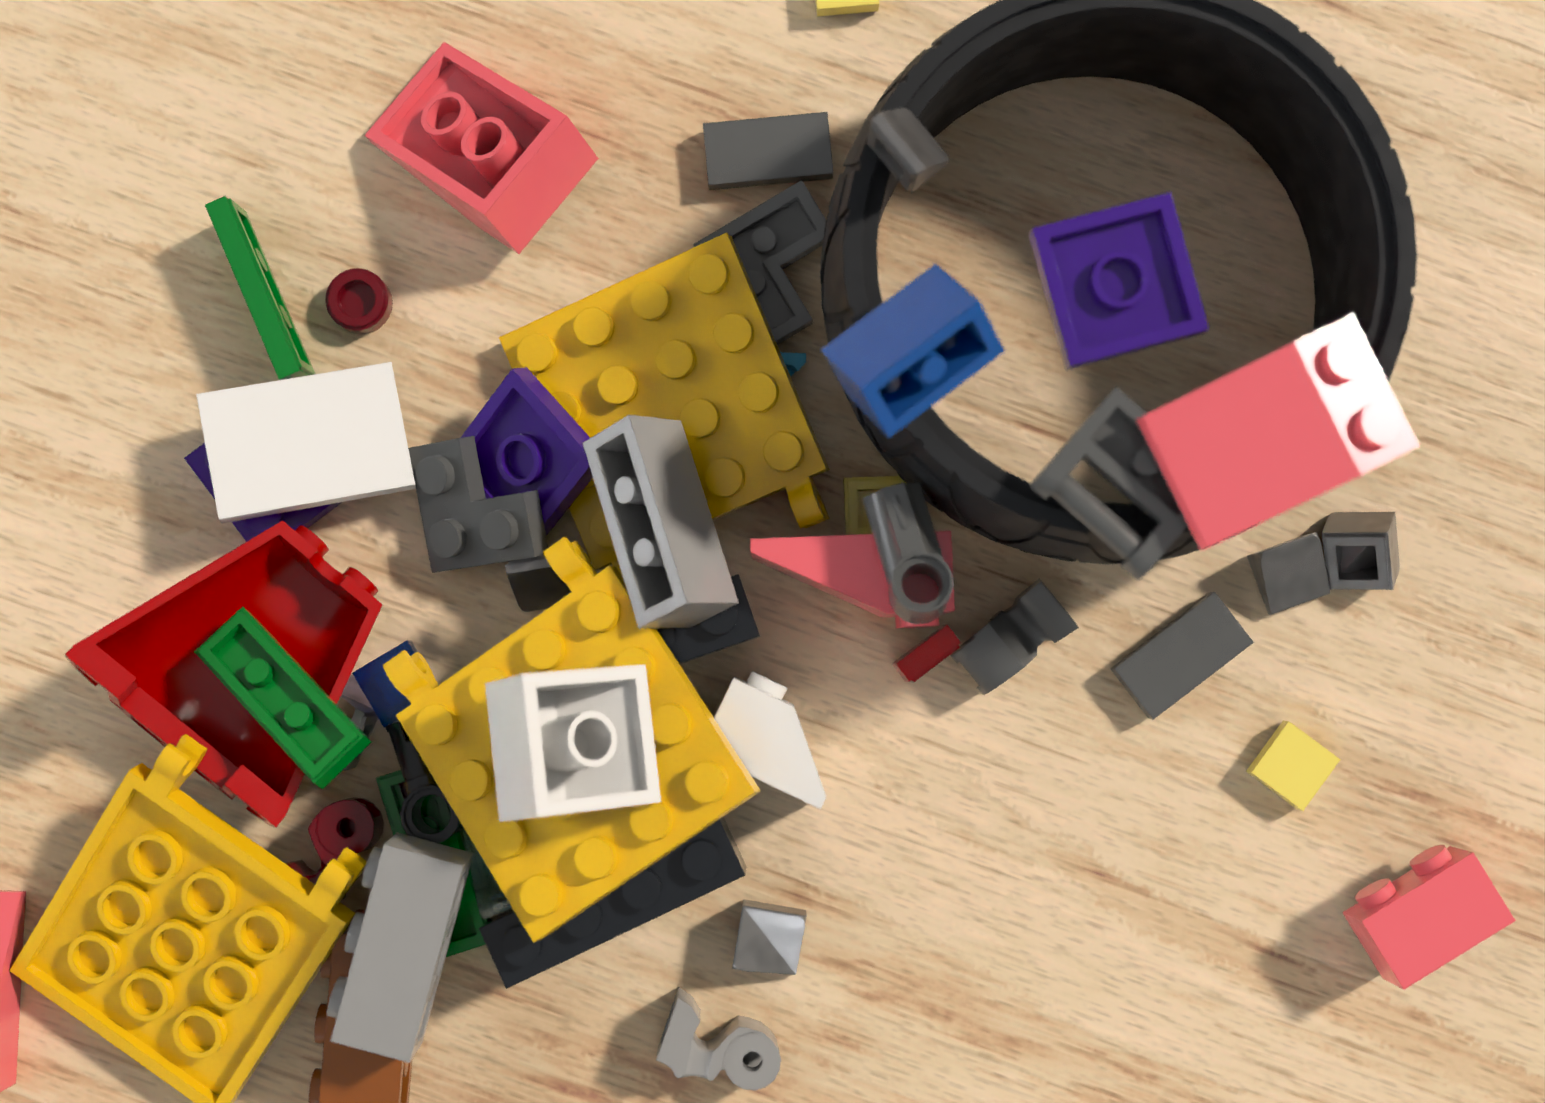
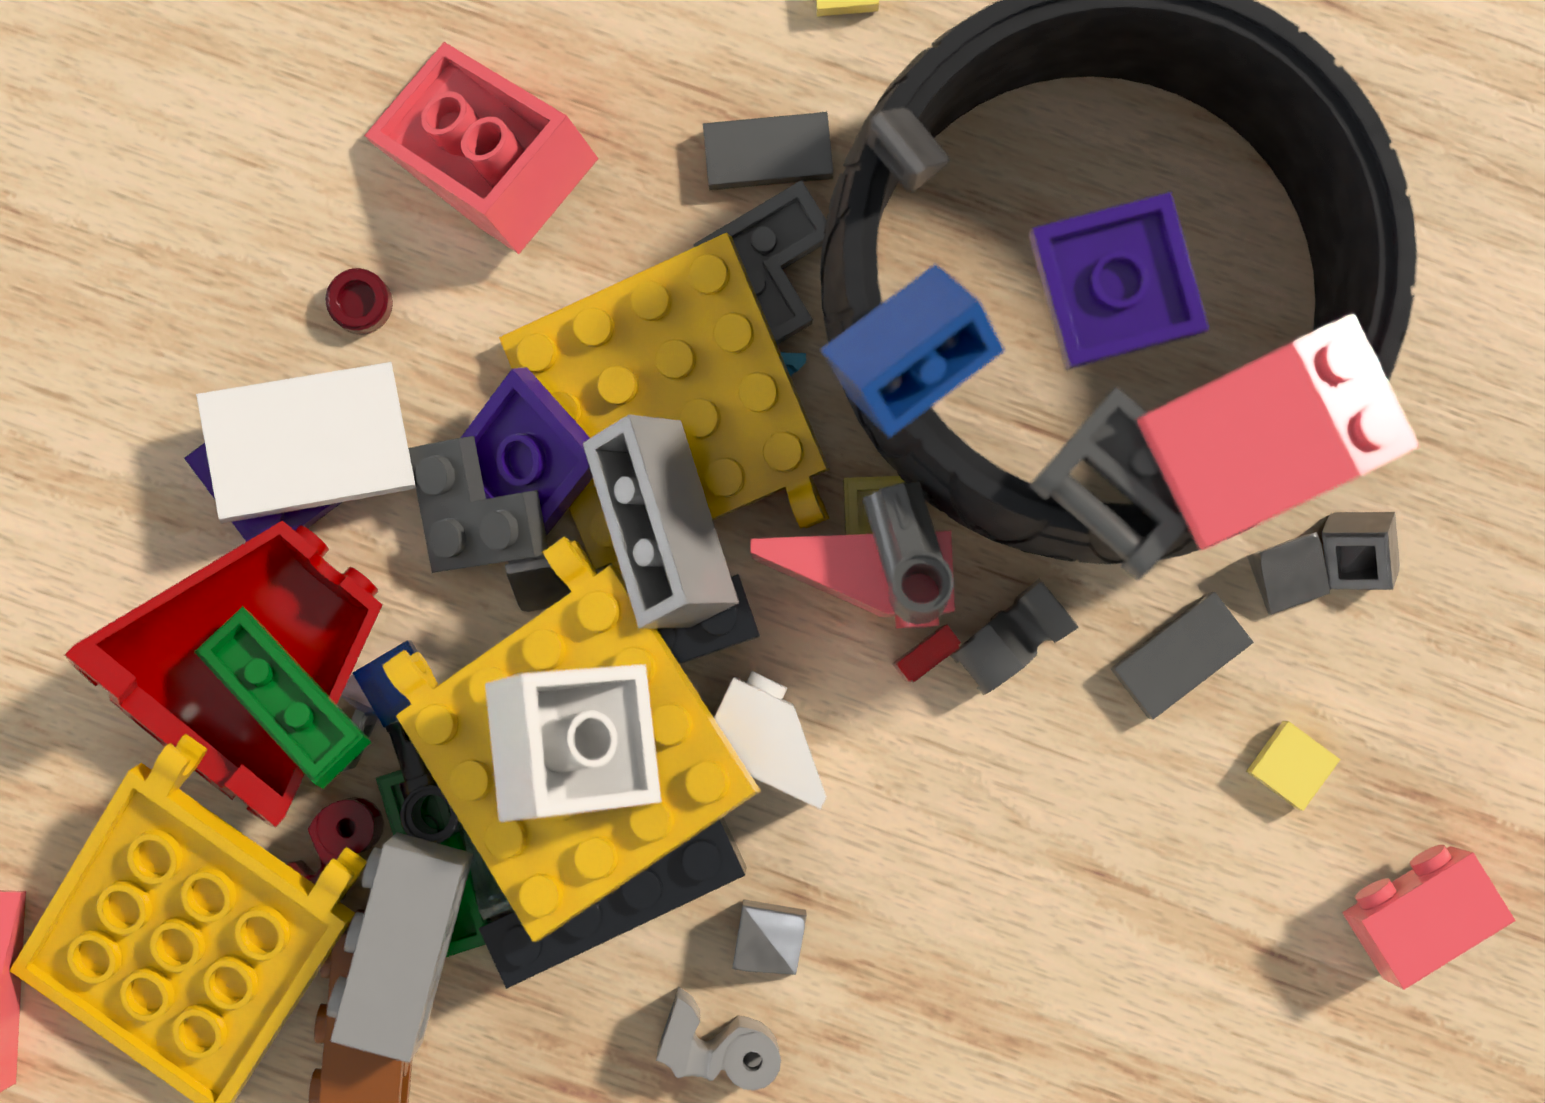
green tile [205,196,315,380] -> none

